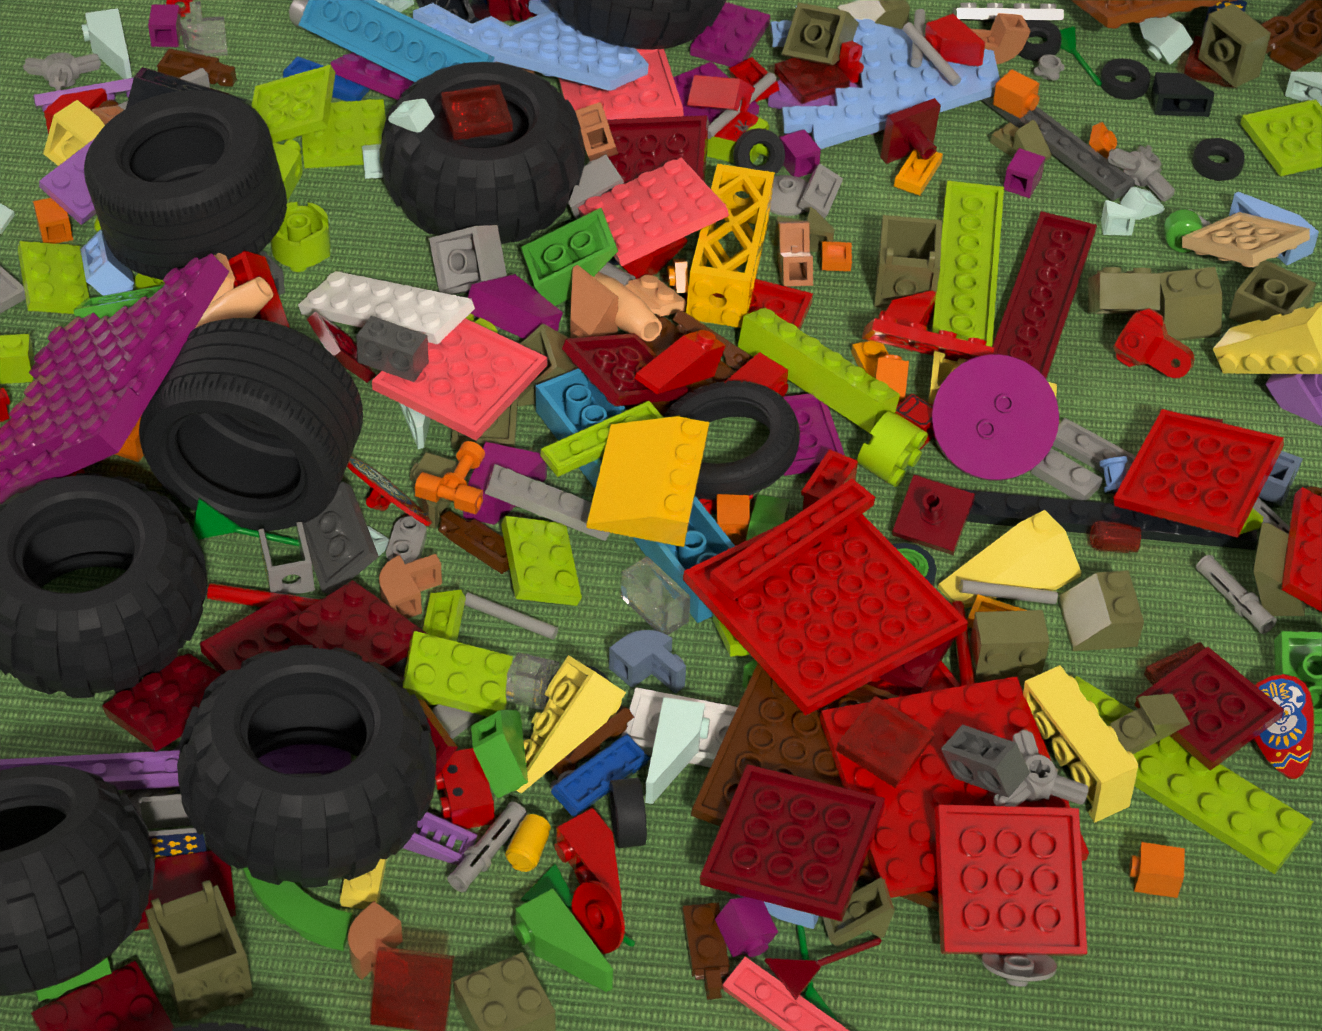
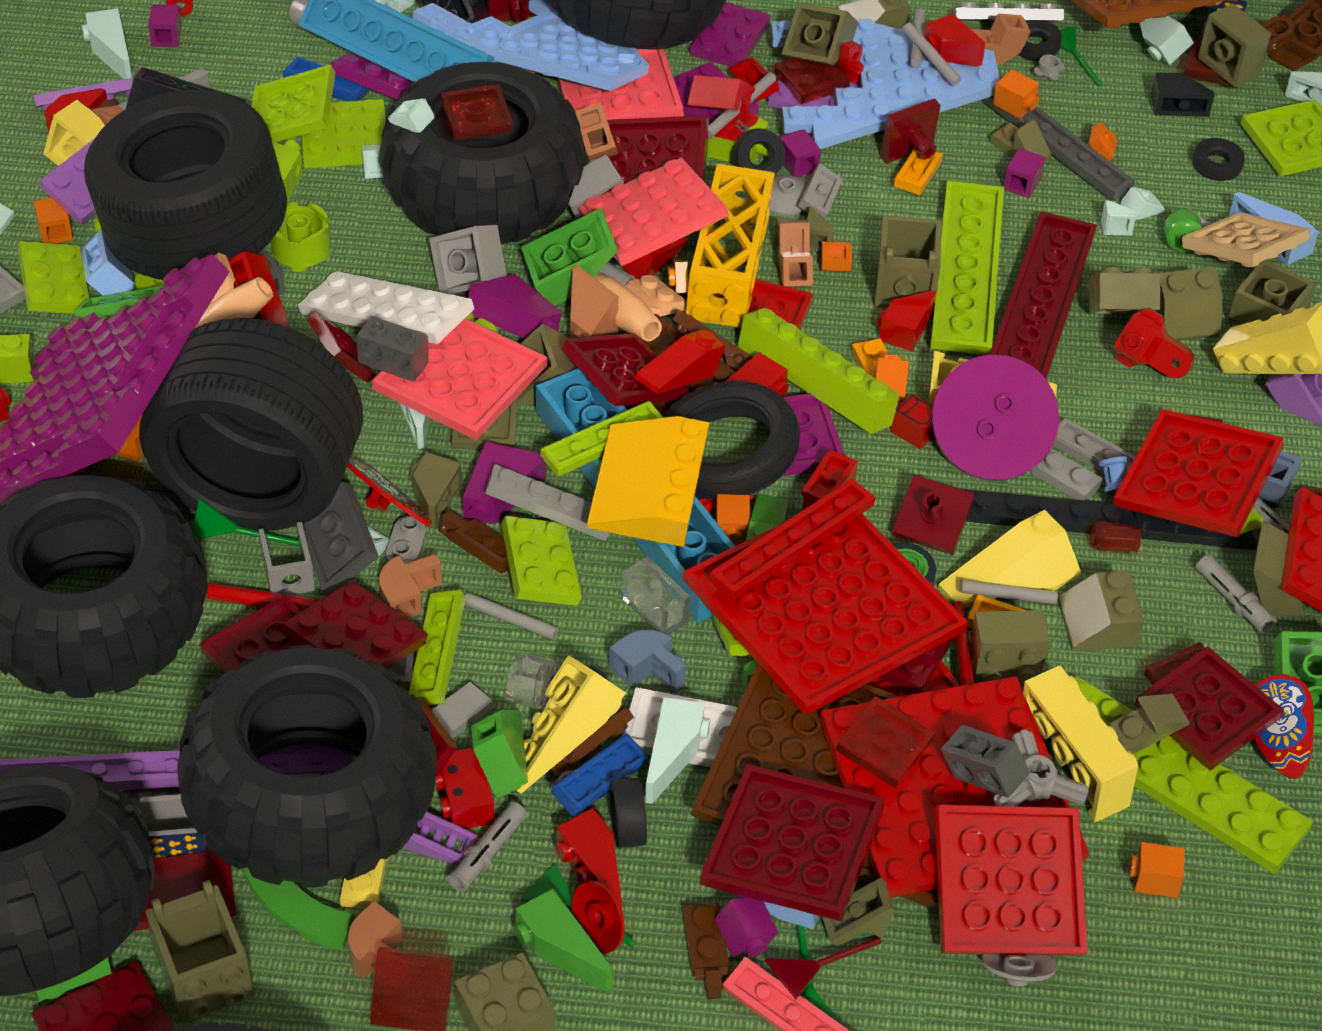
light grey bush [23,52,101,91] -> none
dark red plate [102,653,221,752] -> none
reddish brown hinge [157,48,237,87] -> none
clear brick [180,1,228,56] -> none
lime plate [403,631,513,717] -> none
orange bar [415,441,485,515] -> none
yellow piece [505,814,551,872] -> none
lime brick [857,411,928,487] -> none
red plate [862,315,994,362] -> none
black tyre [1100,58,1151,100] -> none
light grey bush [1108,144,1175,202] -> none

